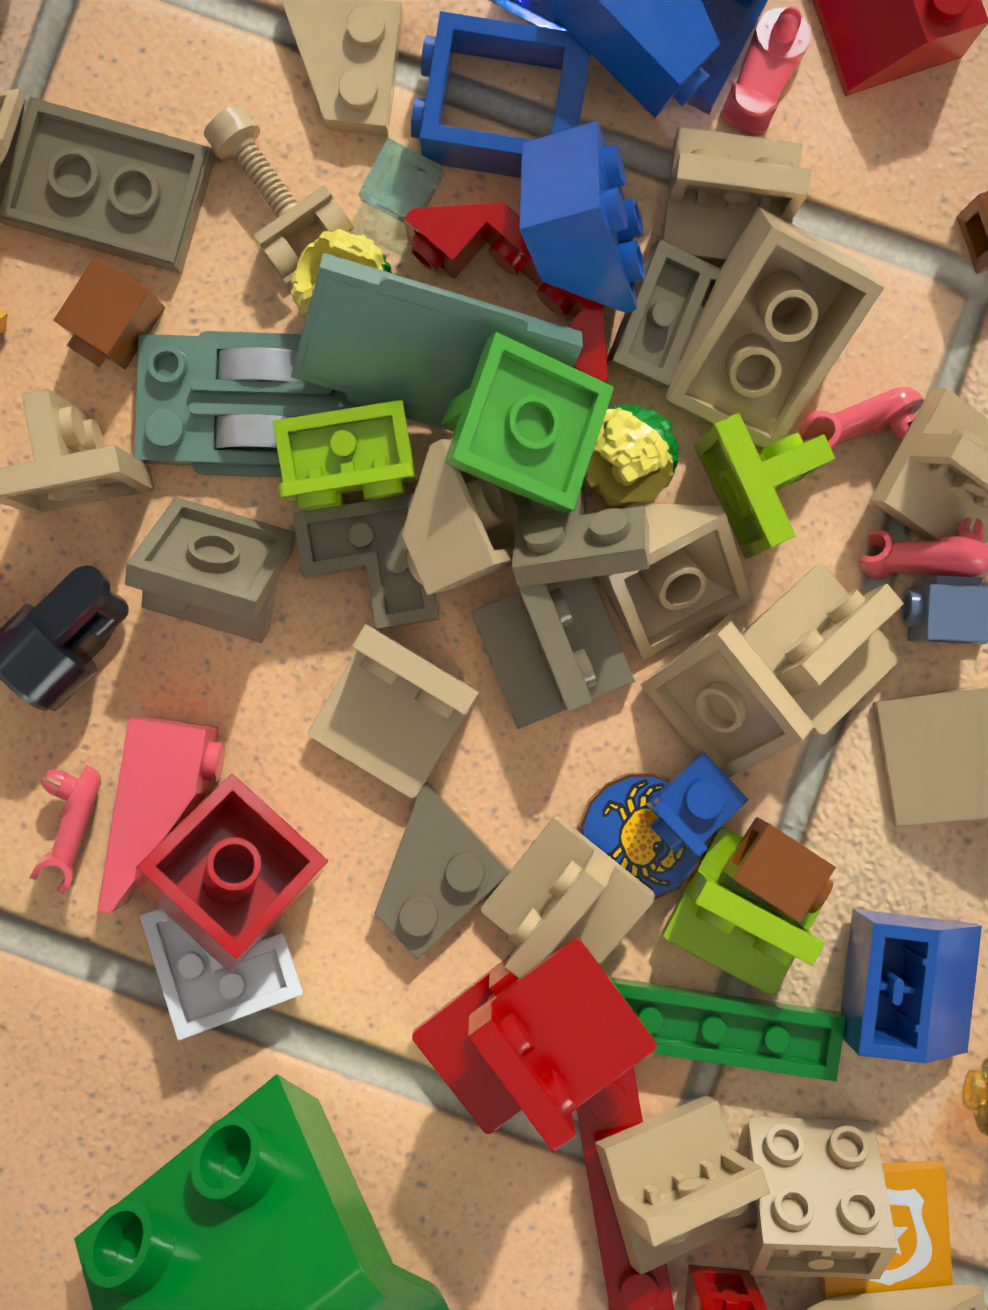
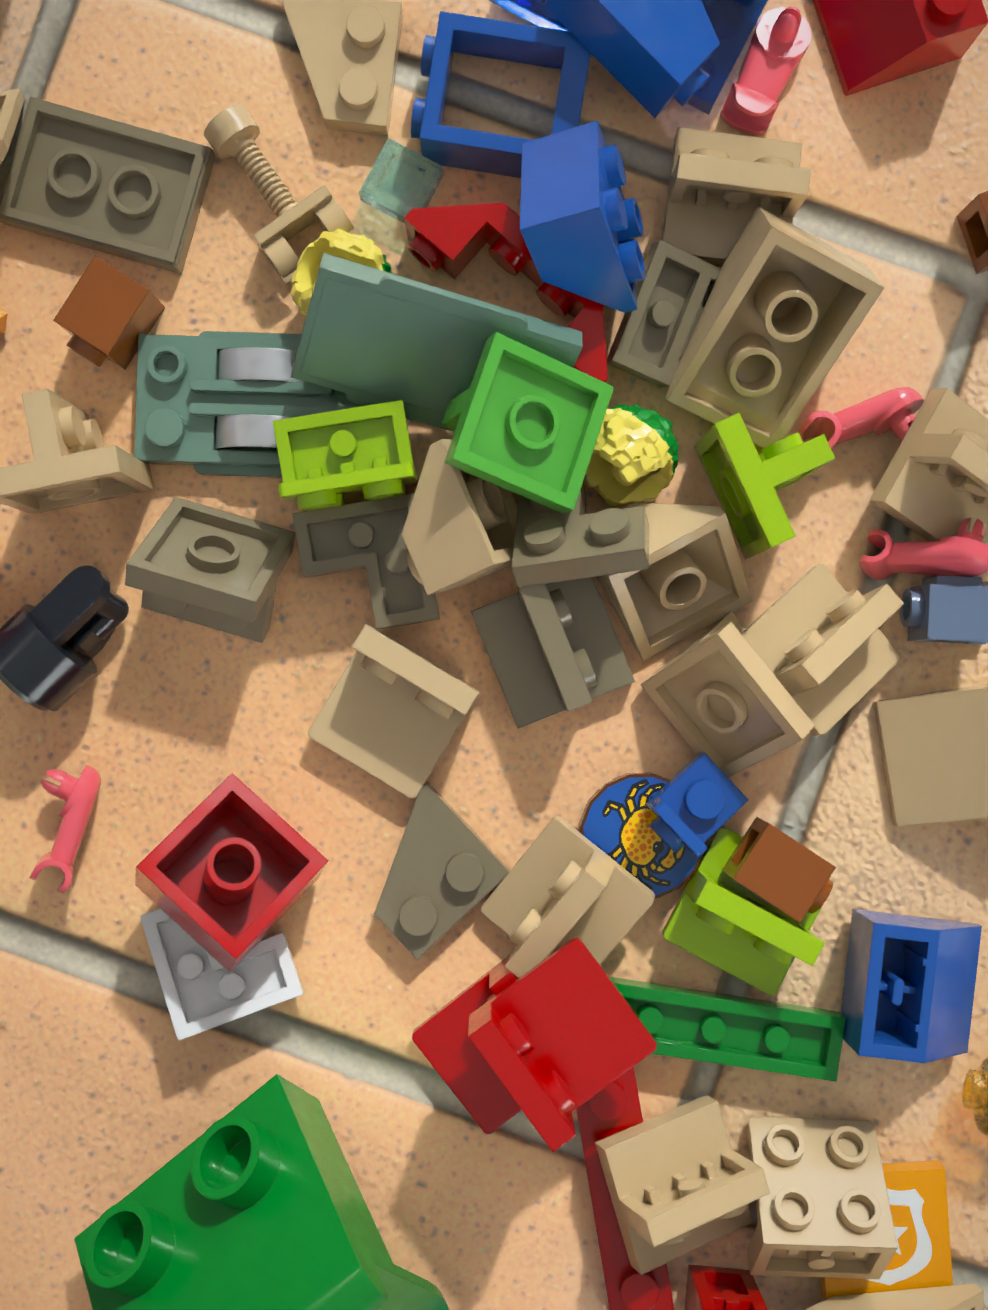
coral slope [97,716,225,914] -> none

